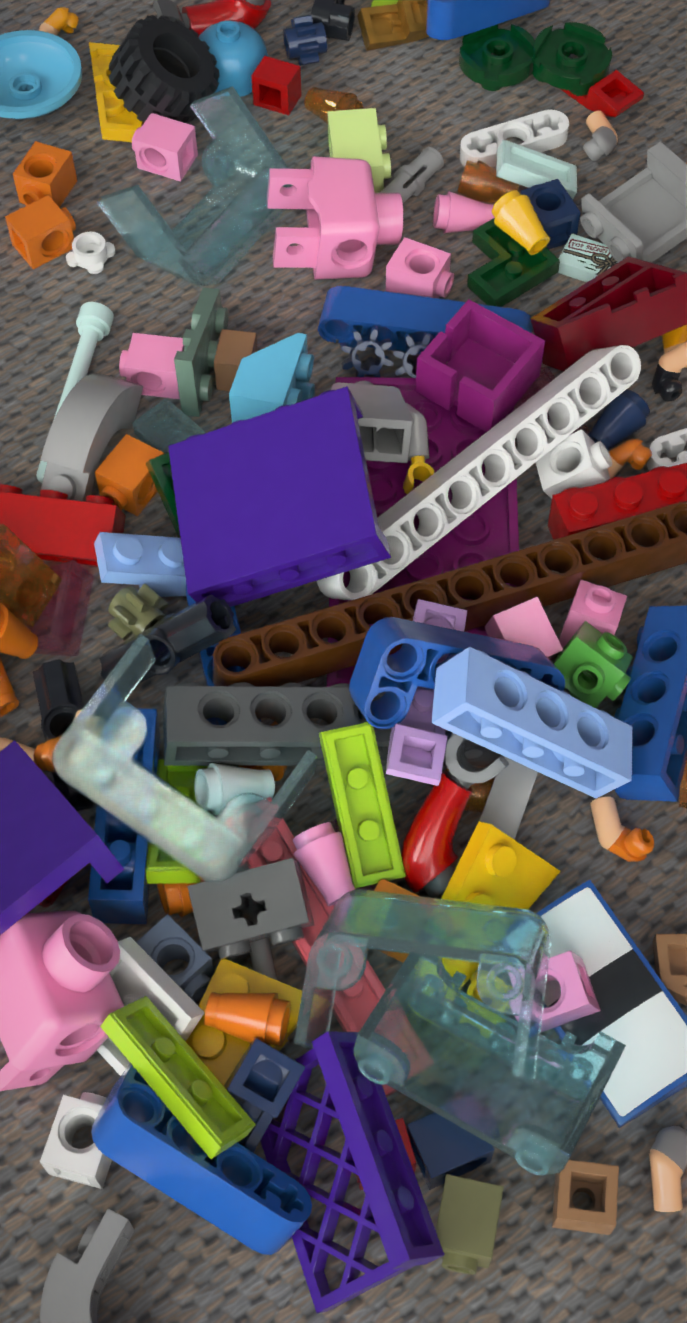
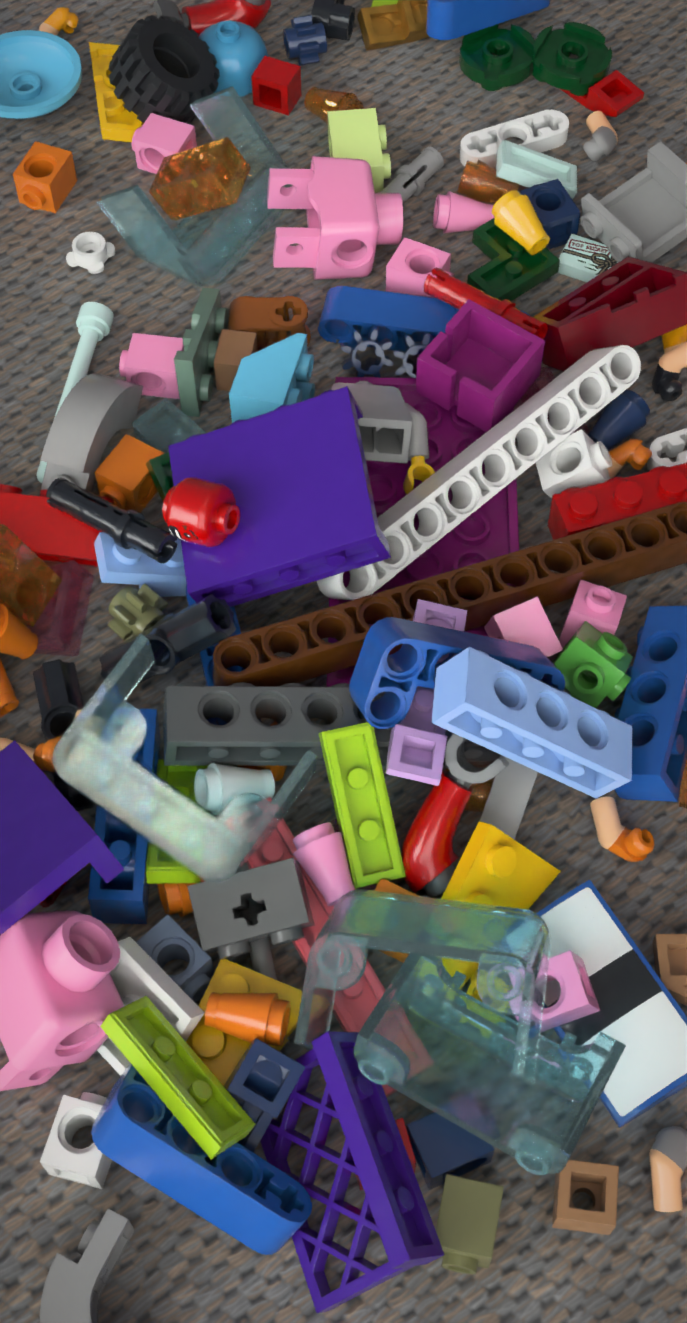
orange brick [5,195,76,270] -> none
none -> black pin [46,477,178,564]
none -> clear orange brick [149,137,251,220]
none -> red head [162,477,240,547]
none -> dark orange piece [228,296,311,351]
none -> red pin [423,267,548,340]

